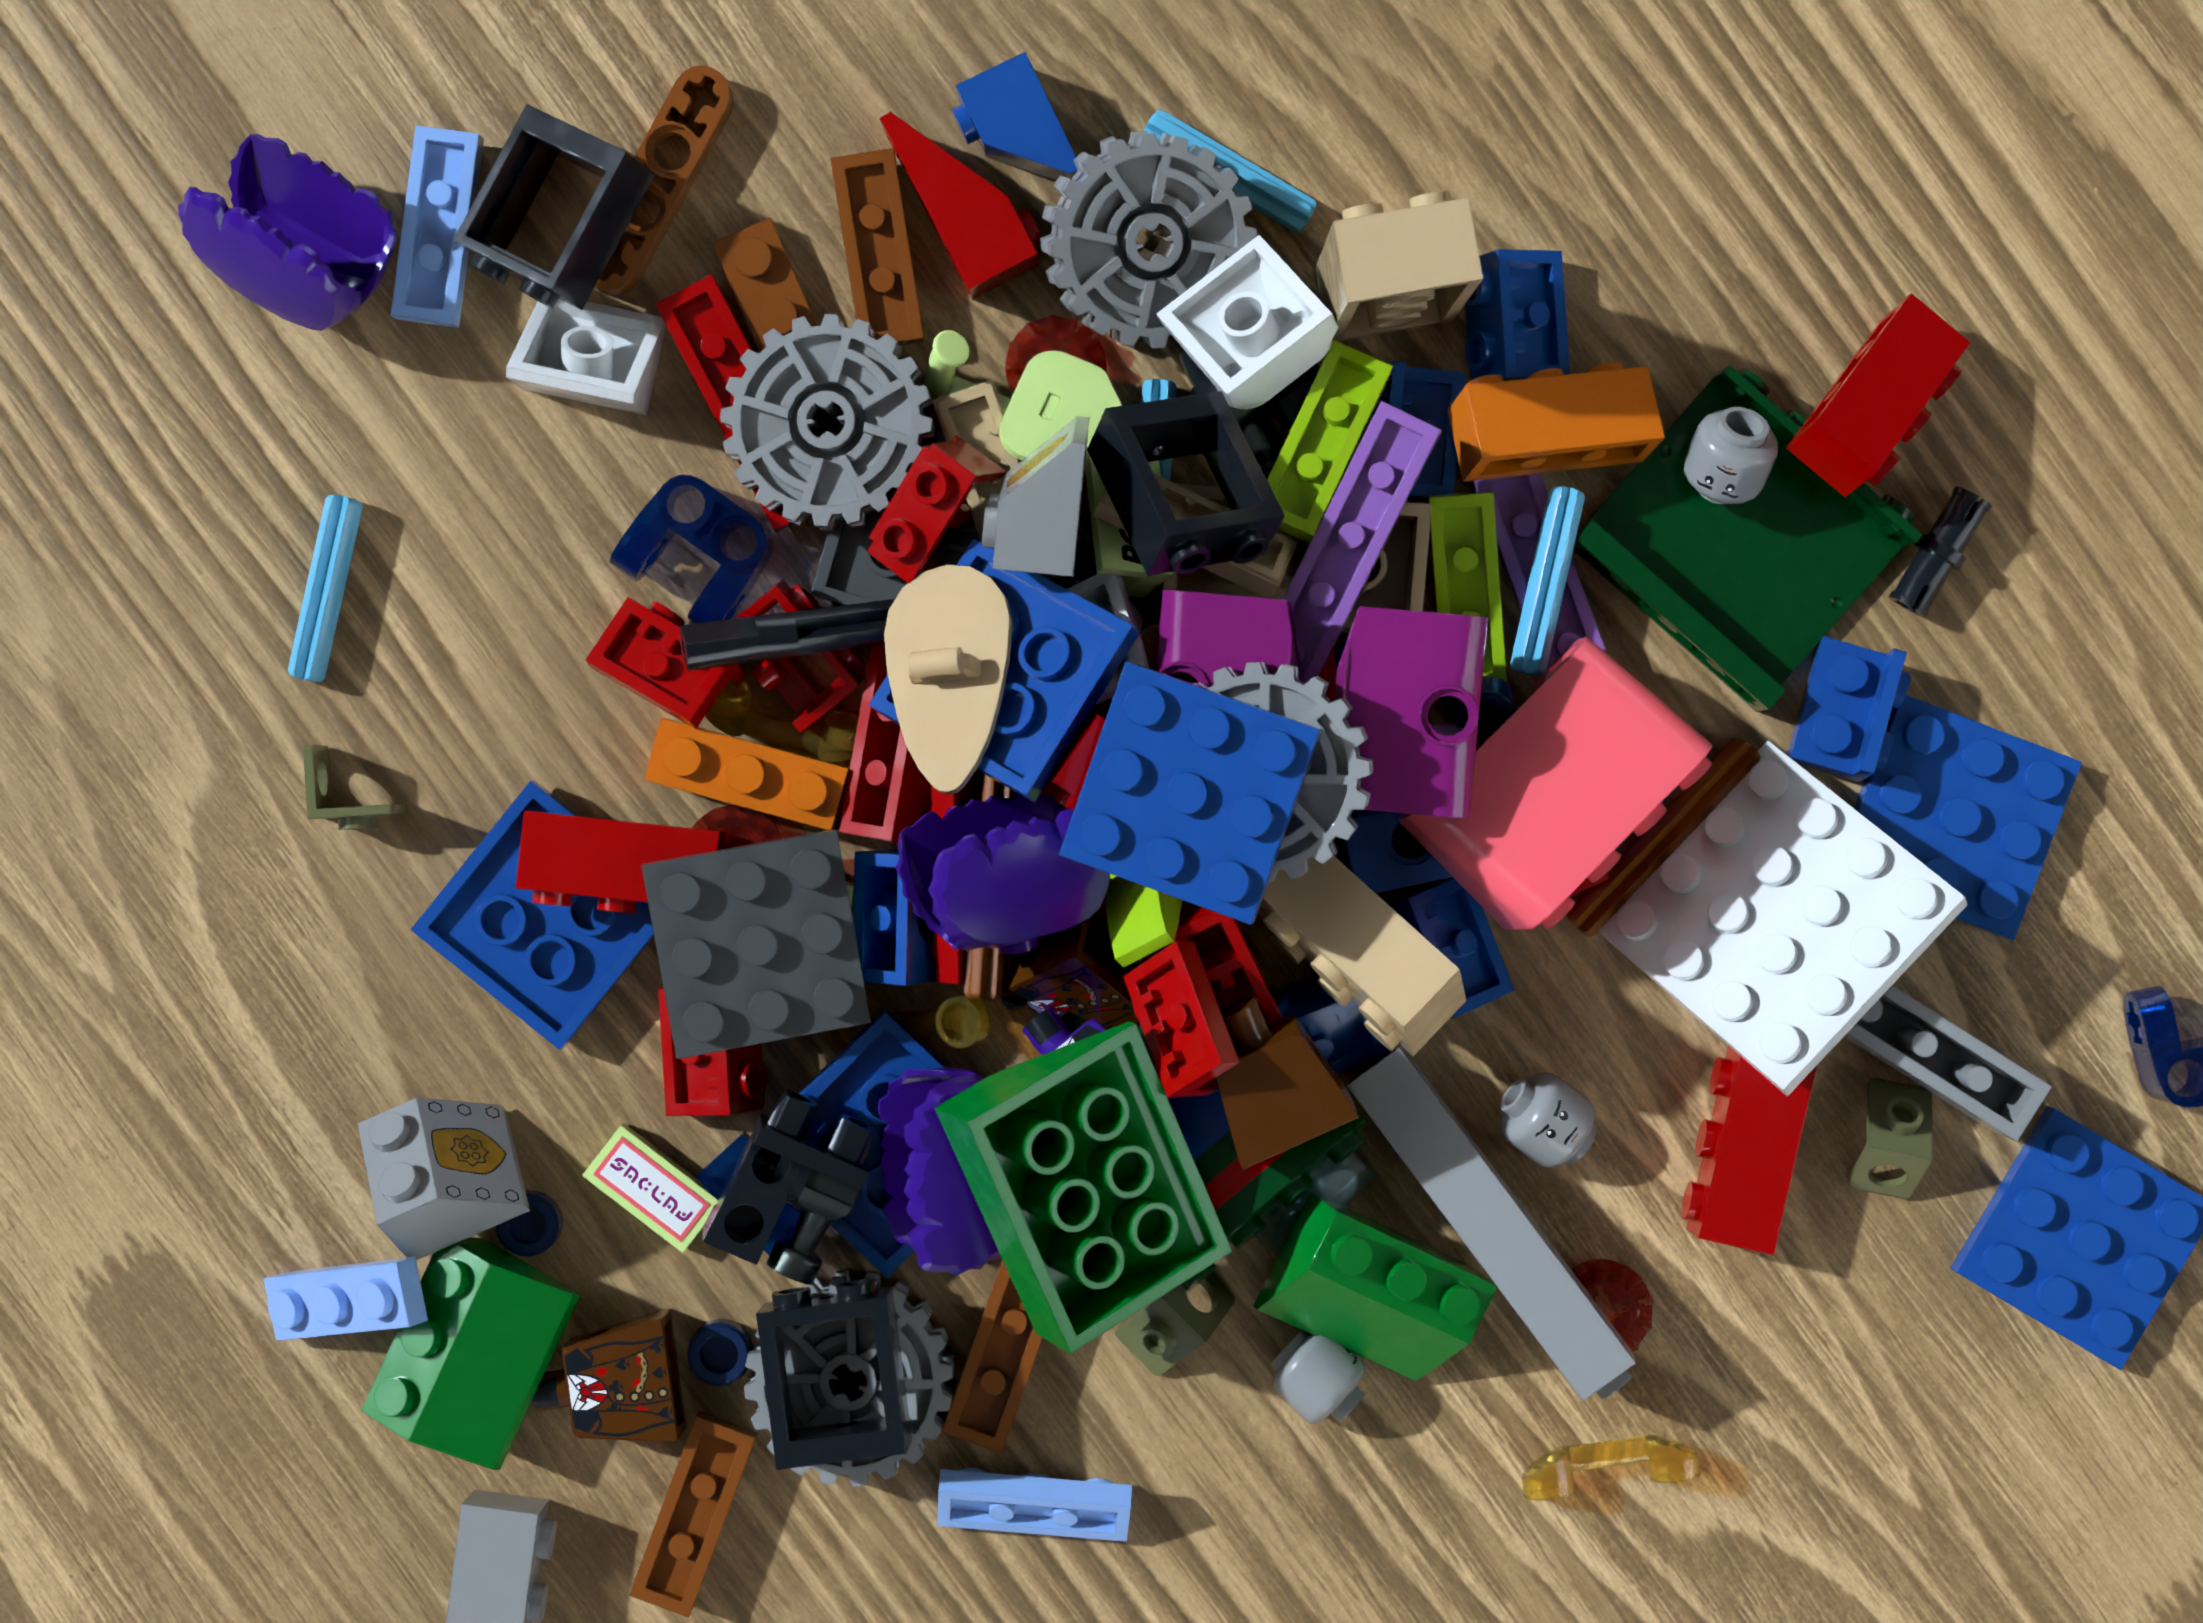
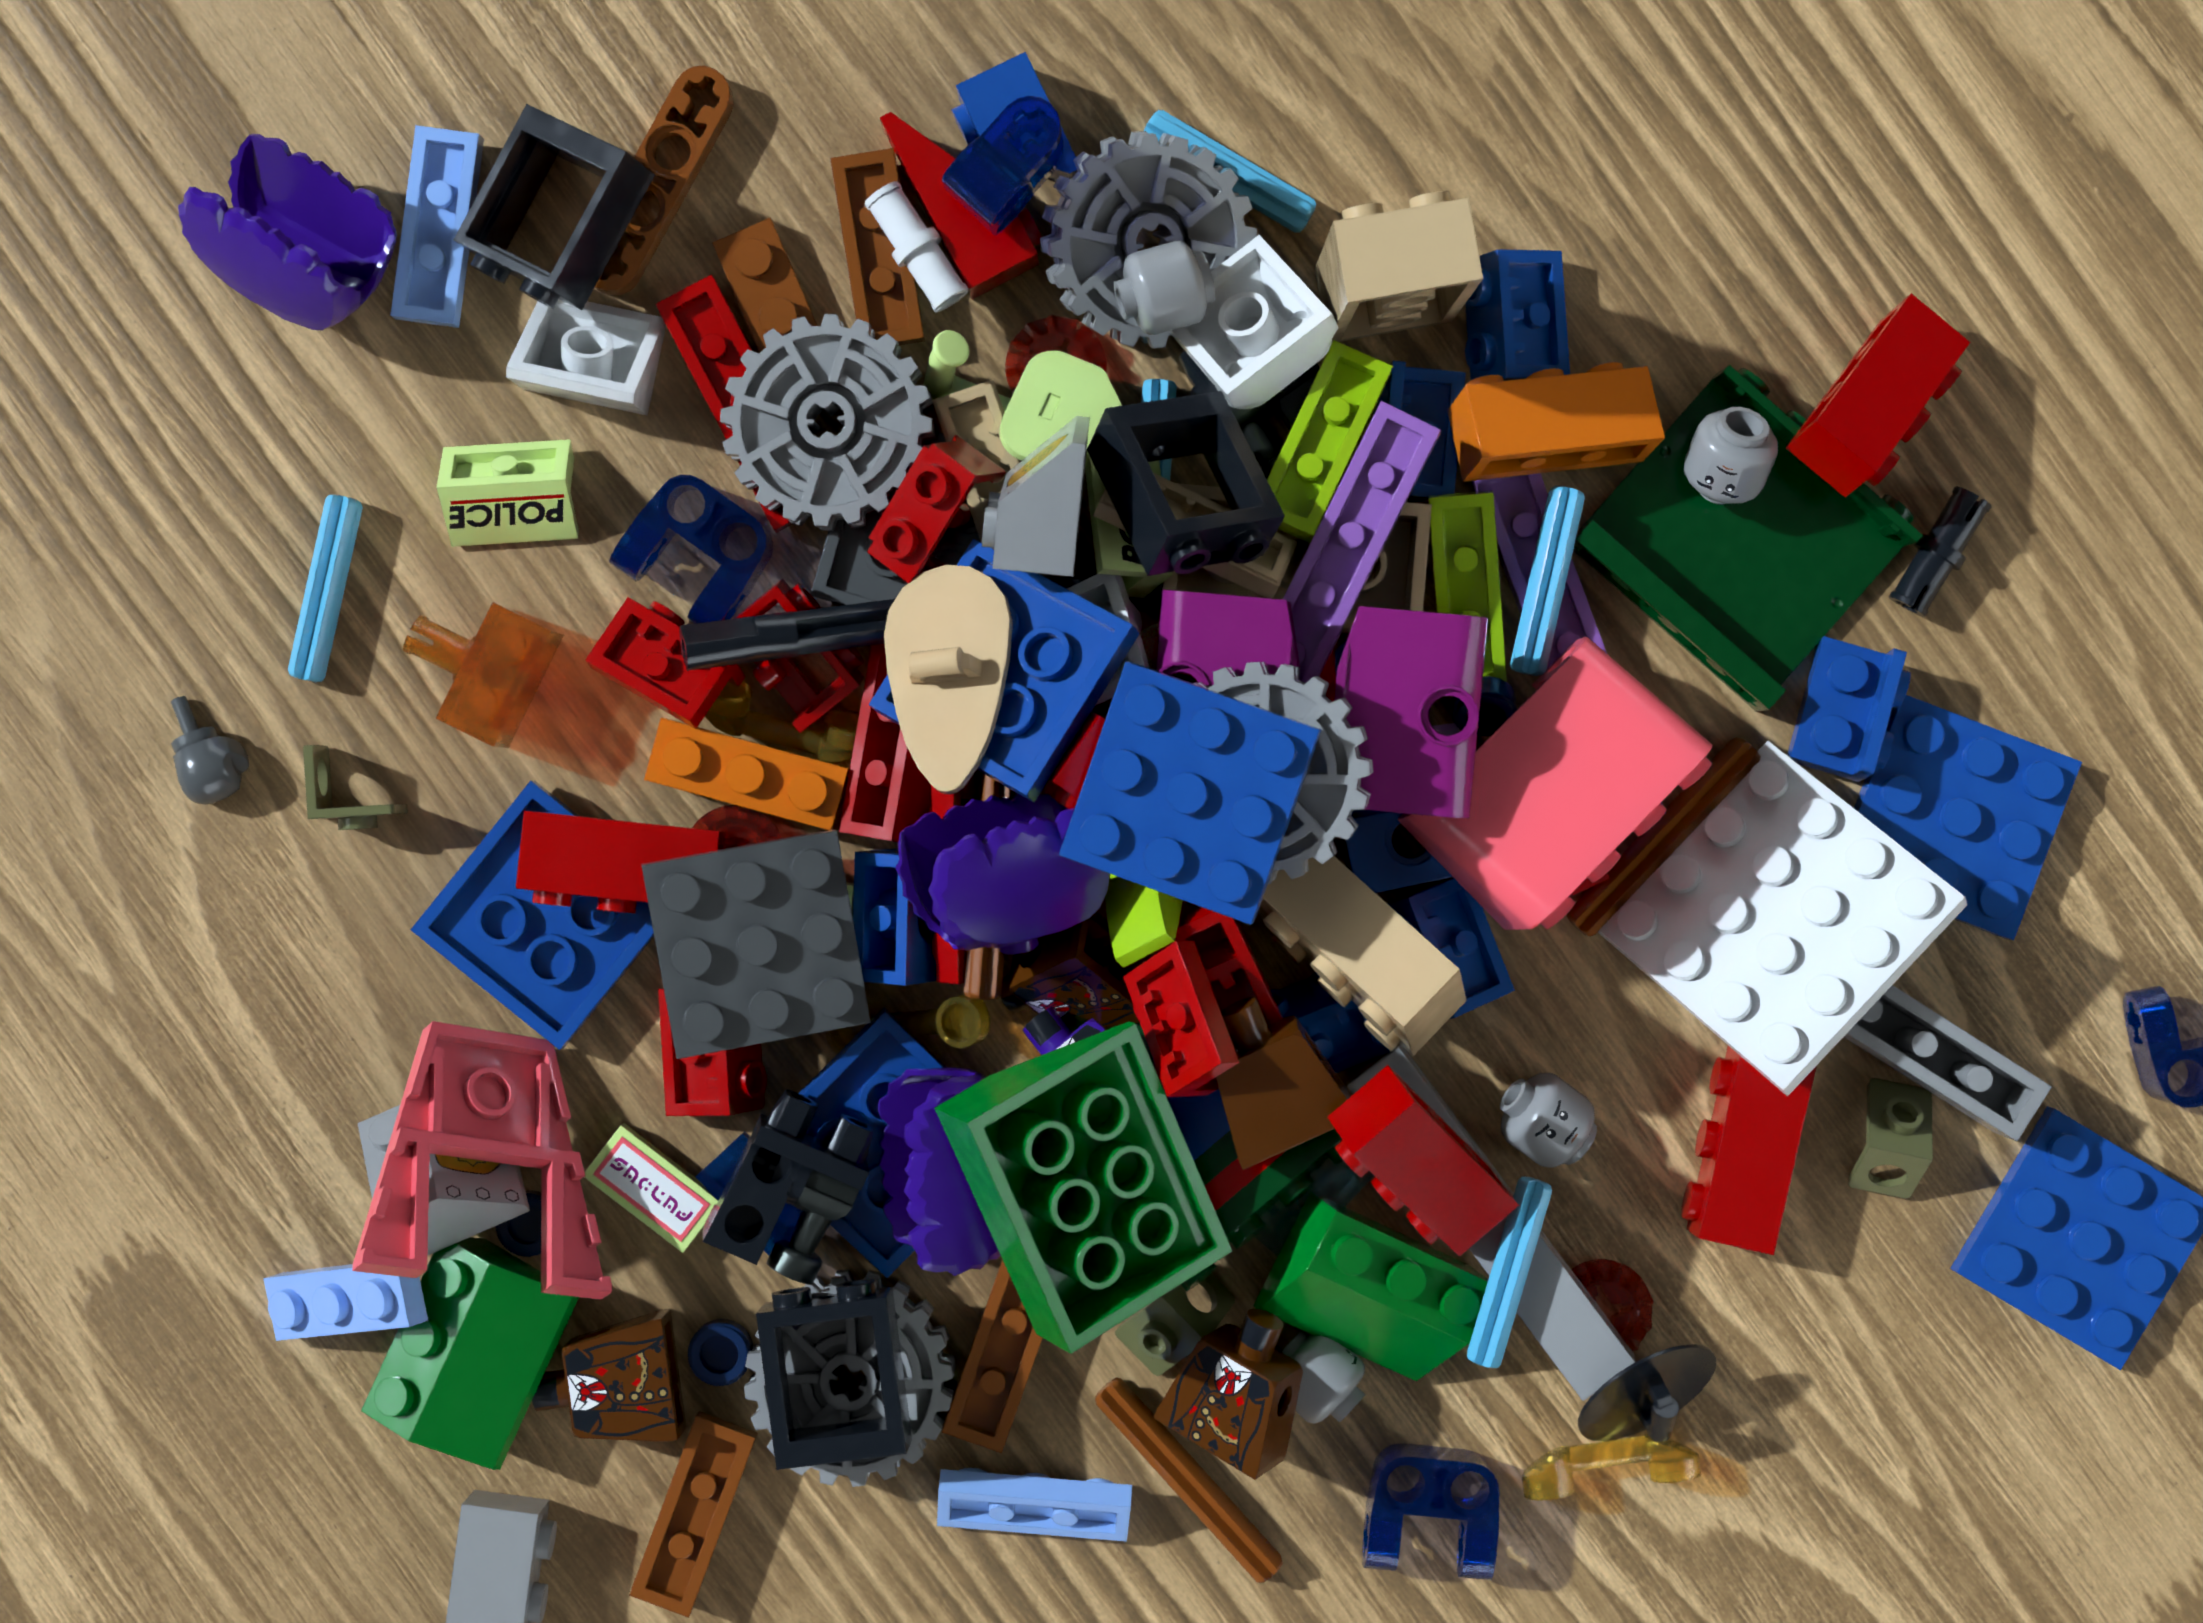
none -> dark grey piece [171,696,249,805]
none -> coral wing [352,1021,612,1300]
none -> clear orange brick [403,602,564,748]
none -> yellowish green panel [436,439,579,547]
none -> white pin [864,181,969,313]
none -> clear blue piece [942,96,1065,236]
none -> dark orange axle [1095,1377,1283,1583]
none -> light grey head [1114,241,1215,335]
none -> reddish brown torso [1153,1309,1303,1480]
none -> red brick [1327,1065,1519,1257]
none -> clear blue piece [1362,1443,1500,1580]
none -> medium azure axle [1467,1177,1552,1368]
none -> black shield [1578,1344,1716,1442]

